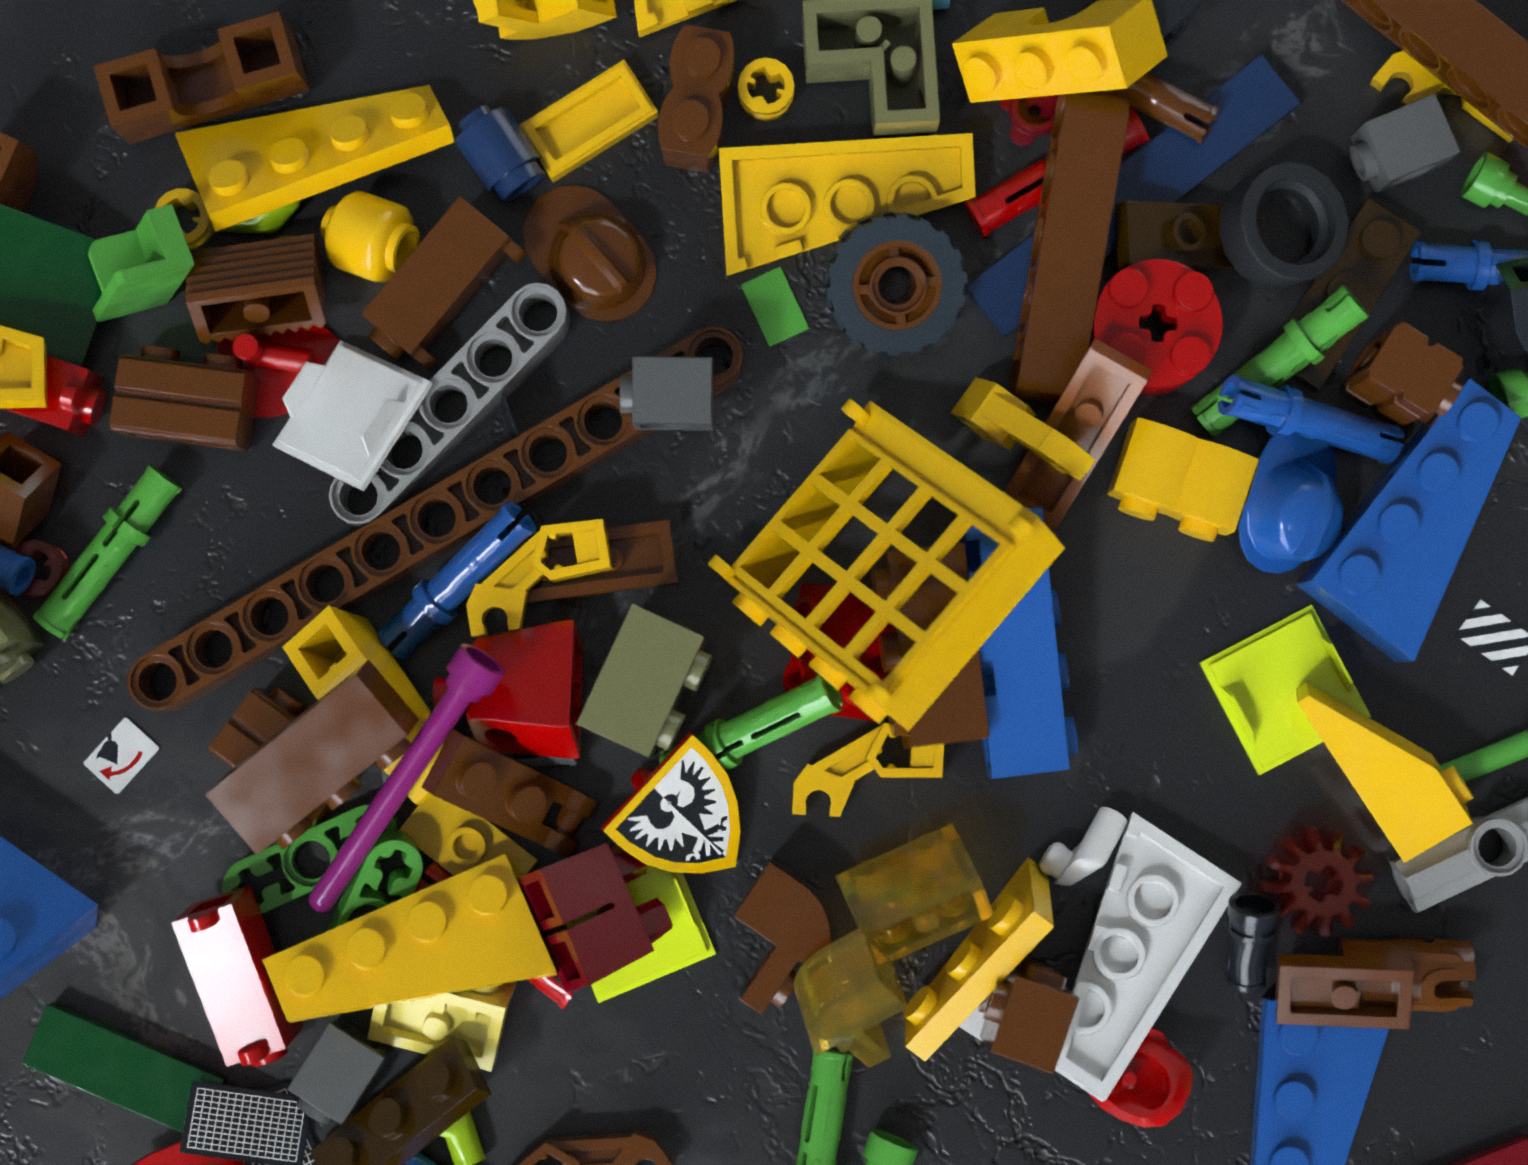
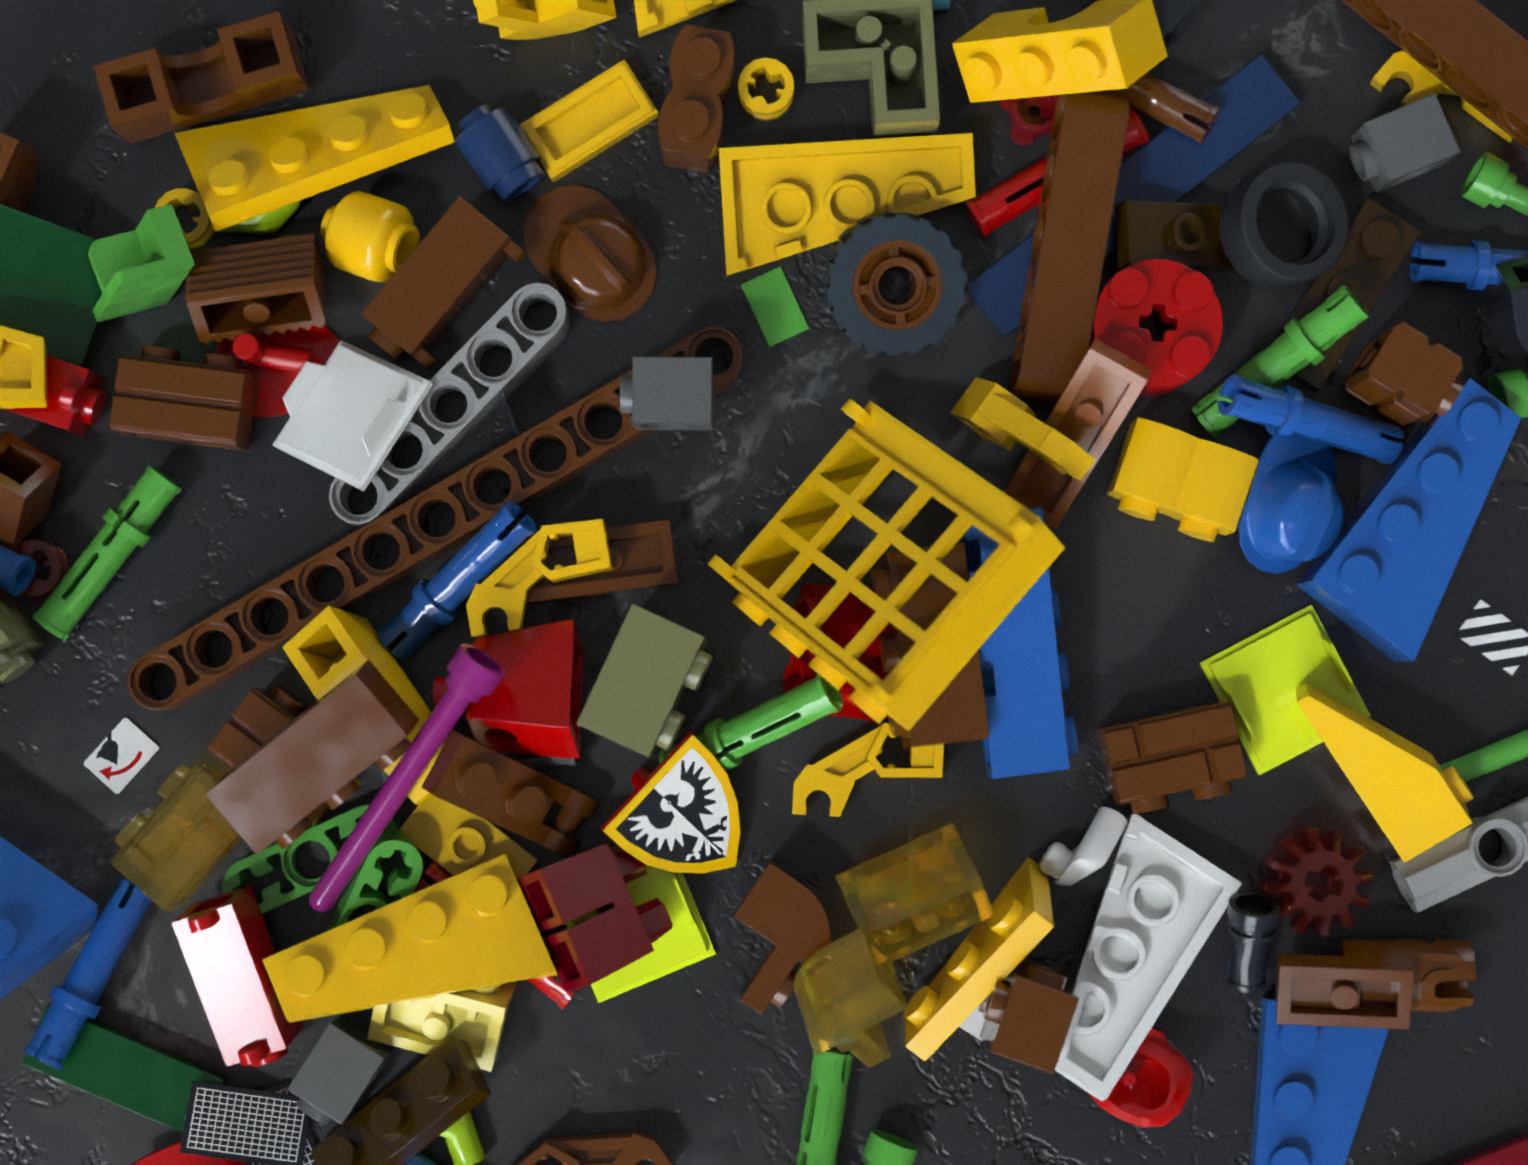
none -> blue pin [23,877,157,1070]
none -> clear yellow brick [110,763,242,913]
none -> reddish brown brick [1096,701,1247,814]

